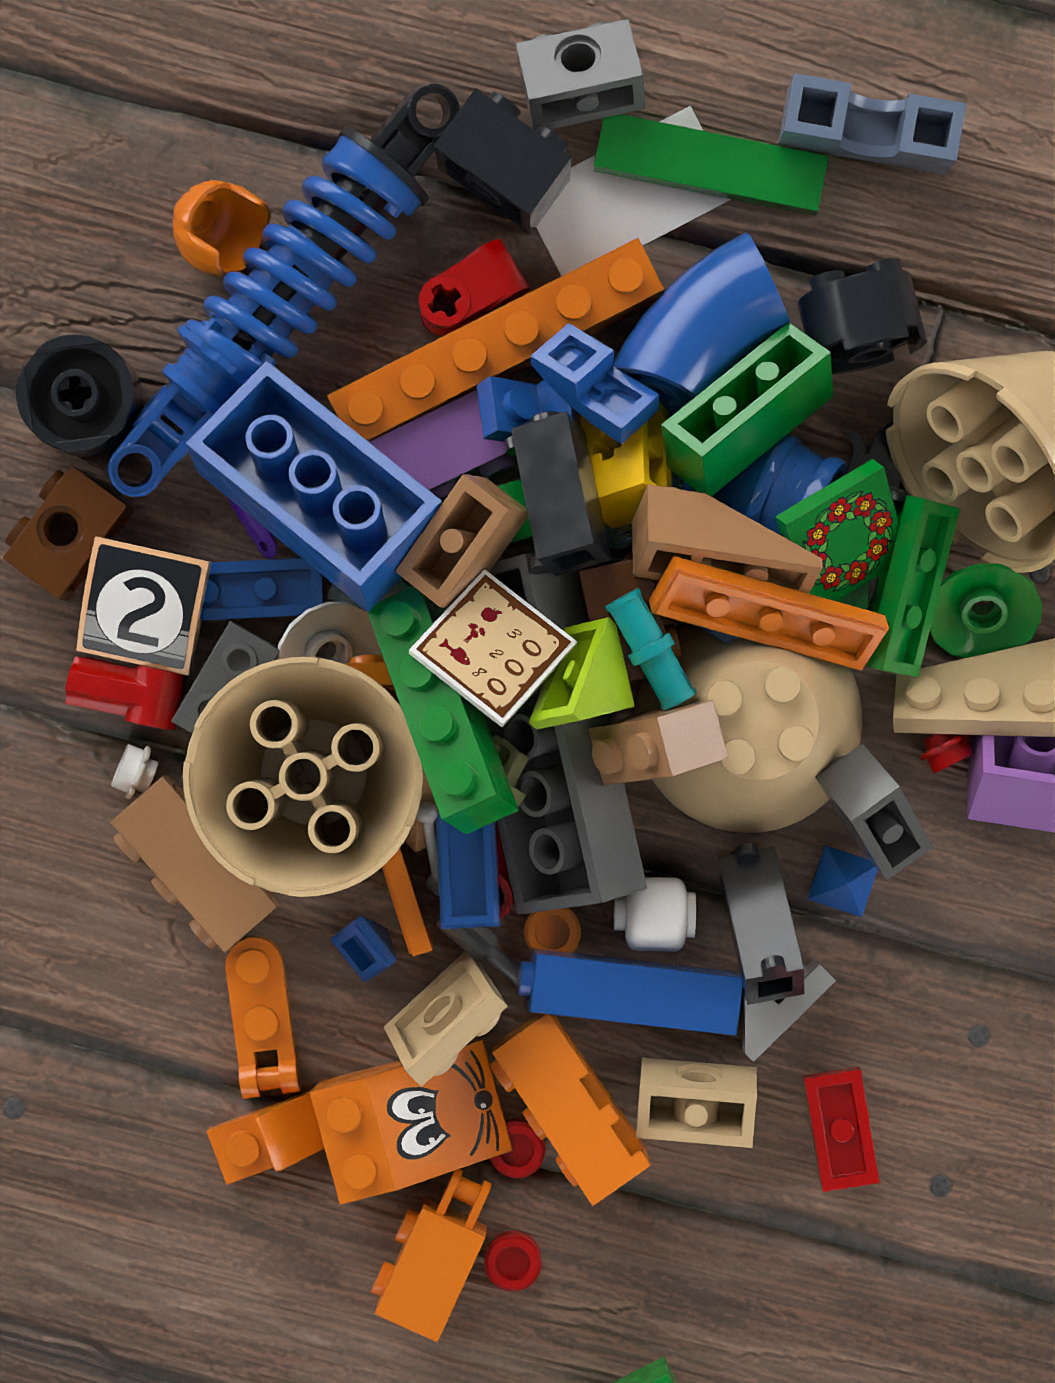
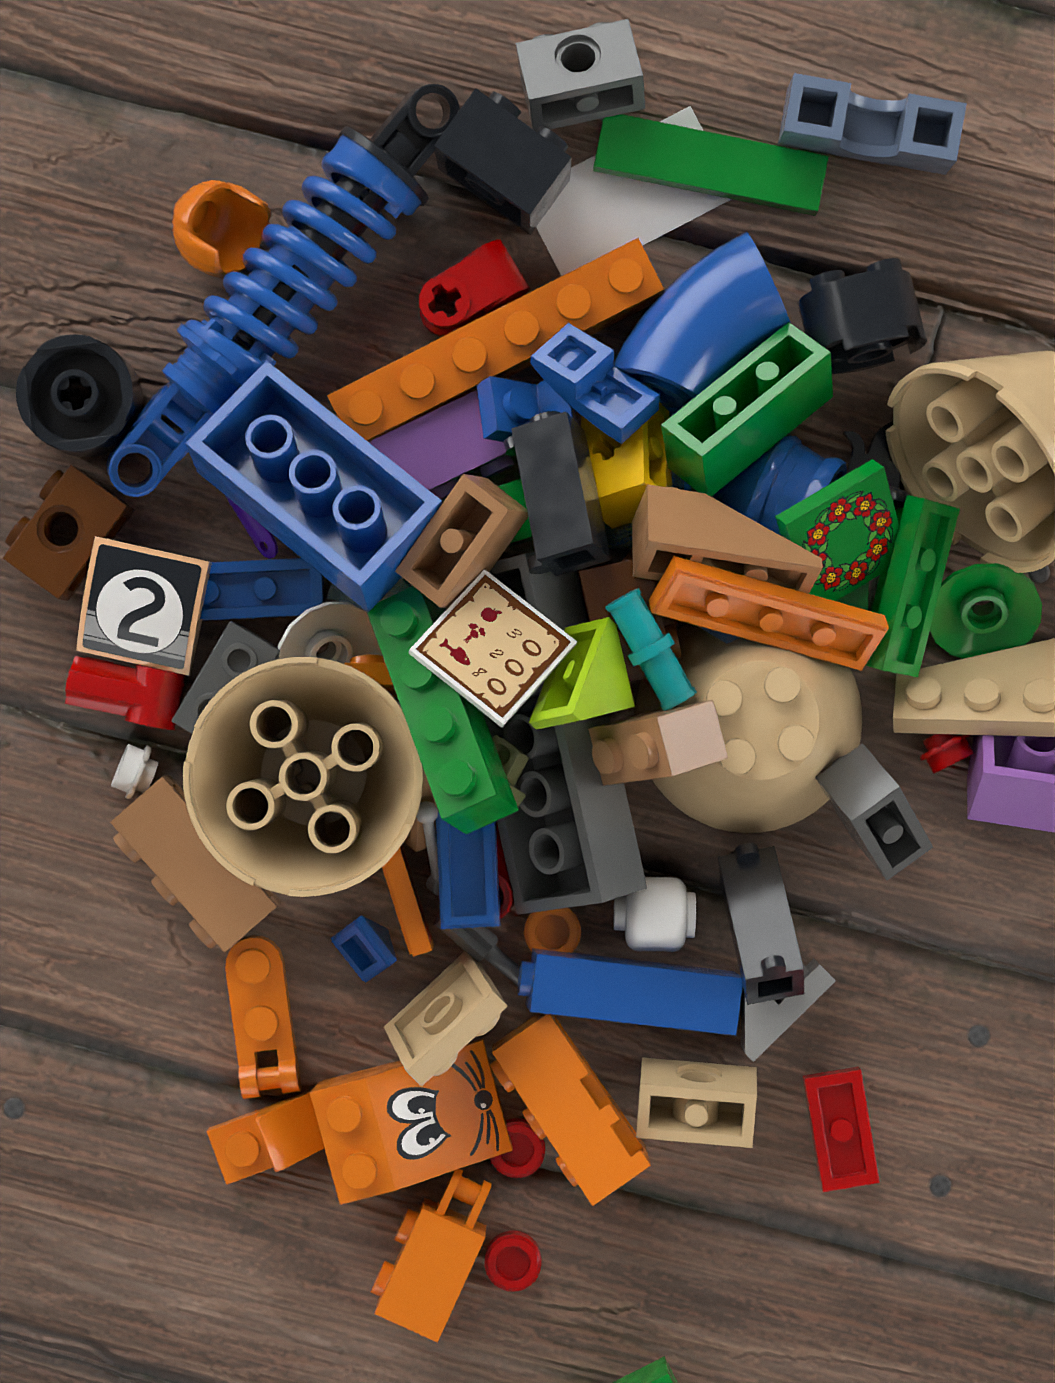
blue slope [807,845,877,917] -> none

